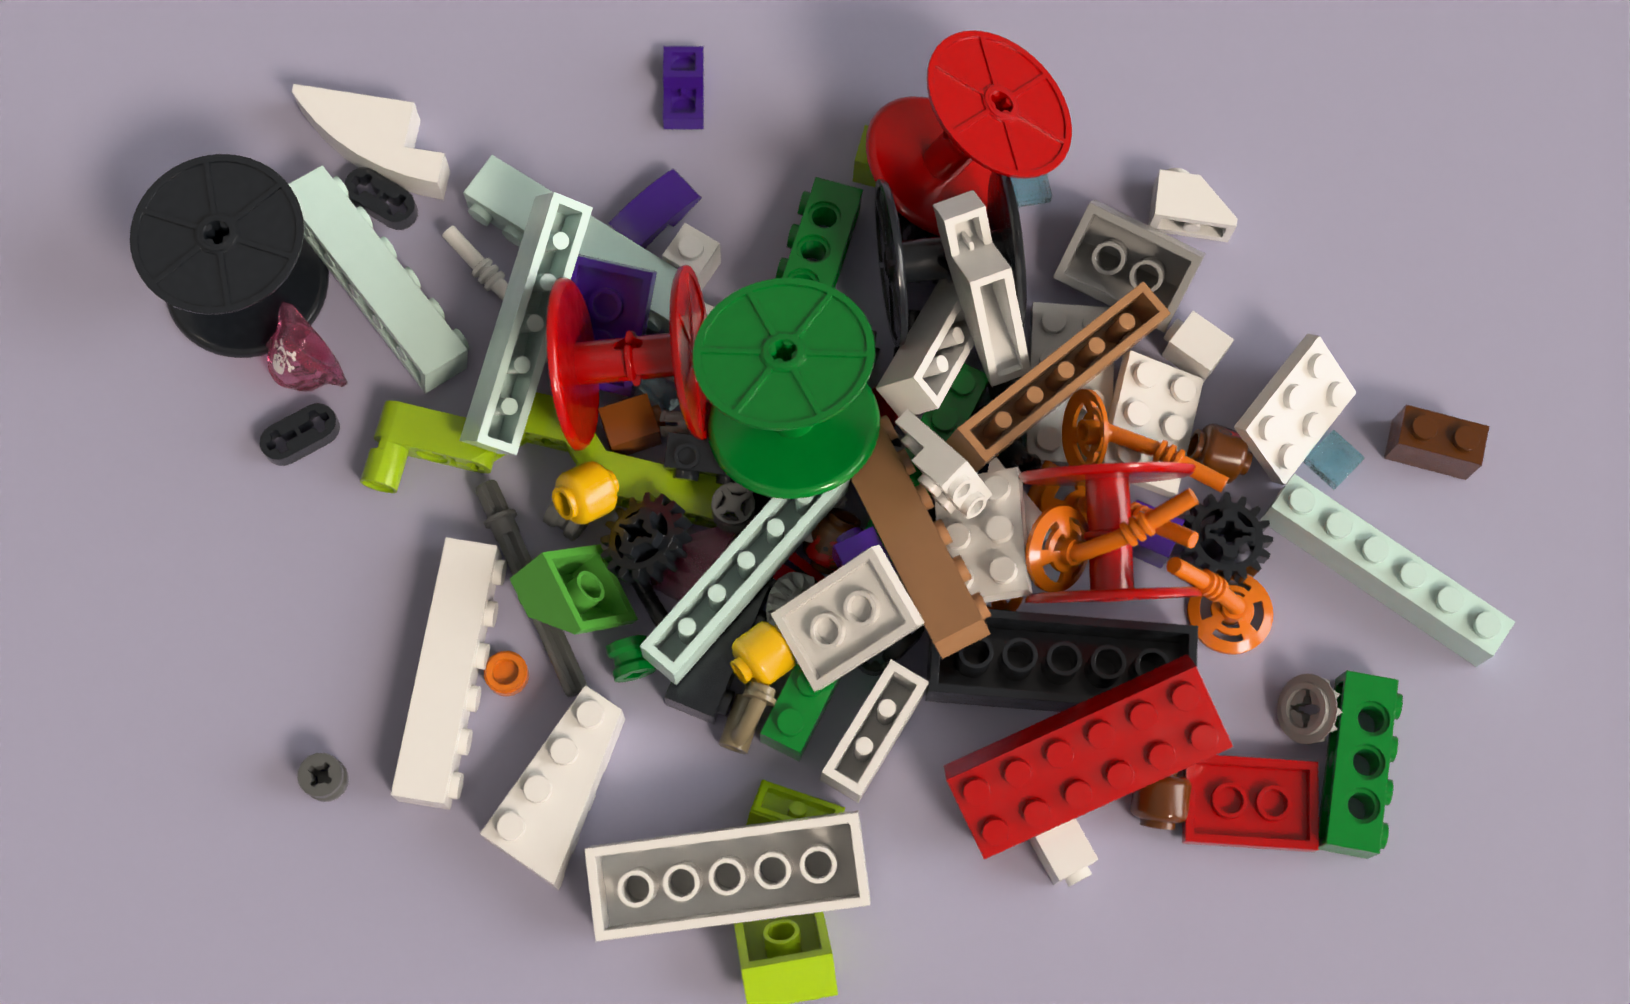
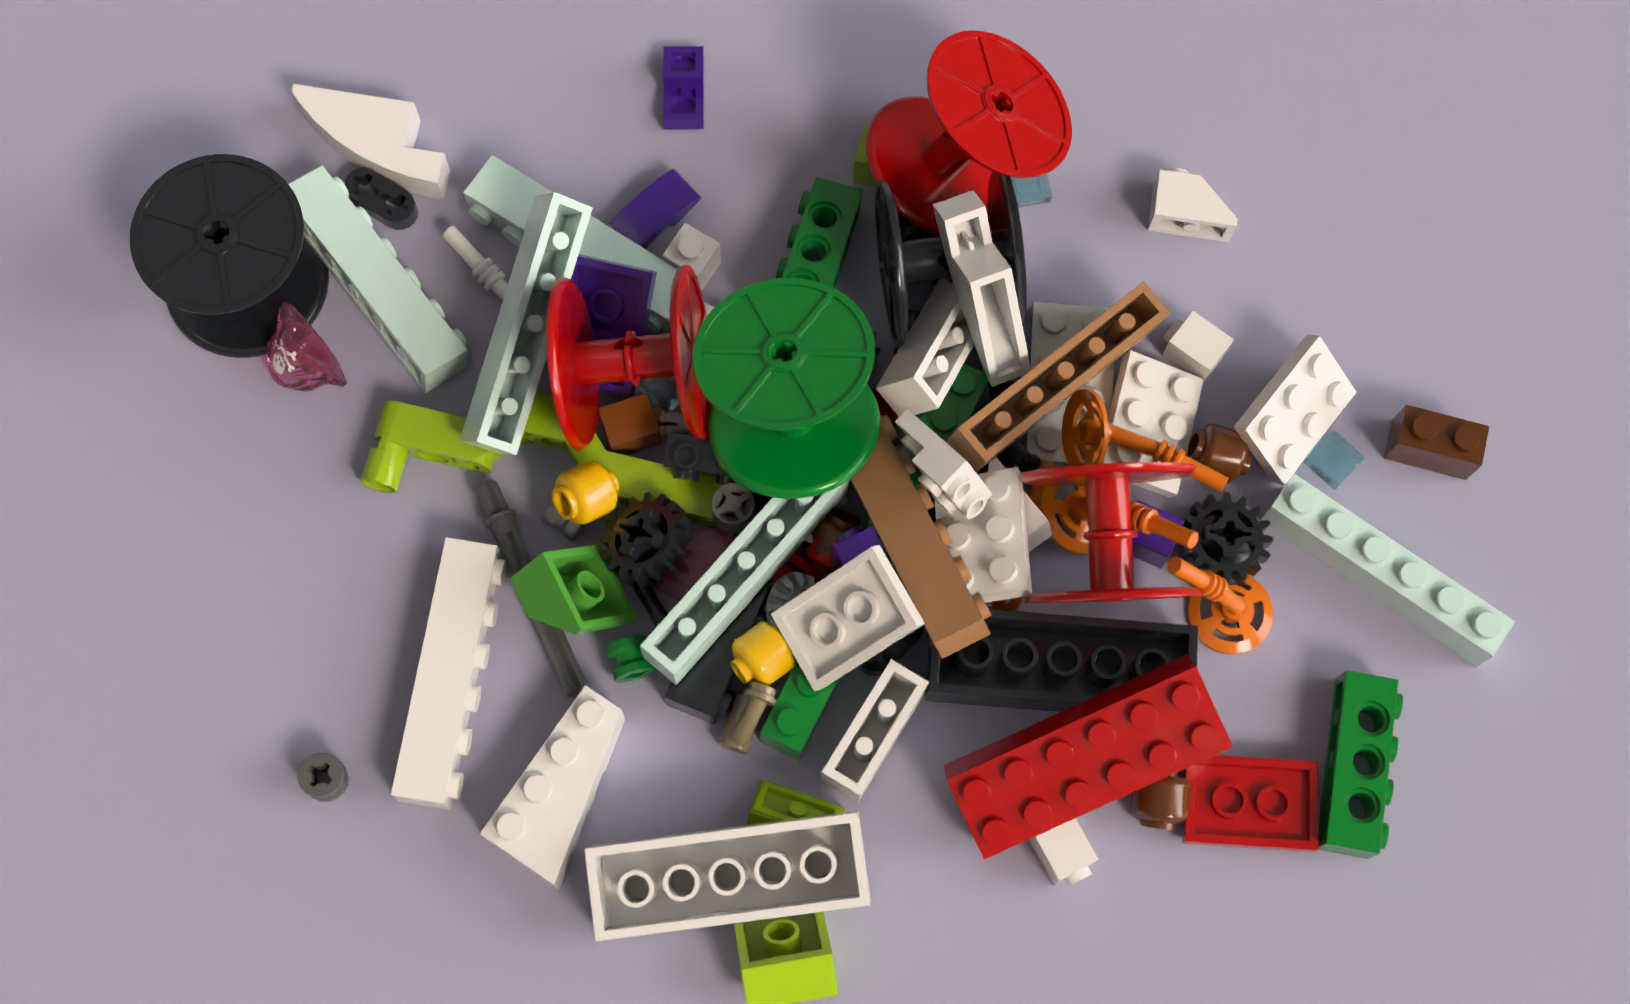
black beam [259,403,340,466] -> none
orange tile [484,651,529,696] -> none
orange dish [1025,488,1199,592] -> none
light grey slope [1053,200,1206,333] -> none
light grey gear [1277,674,1343,745] -> none

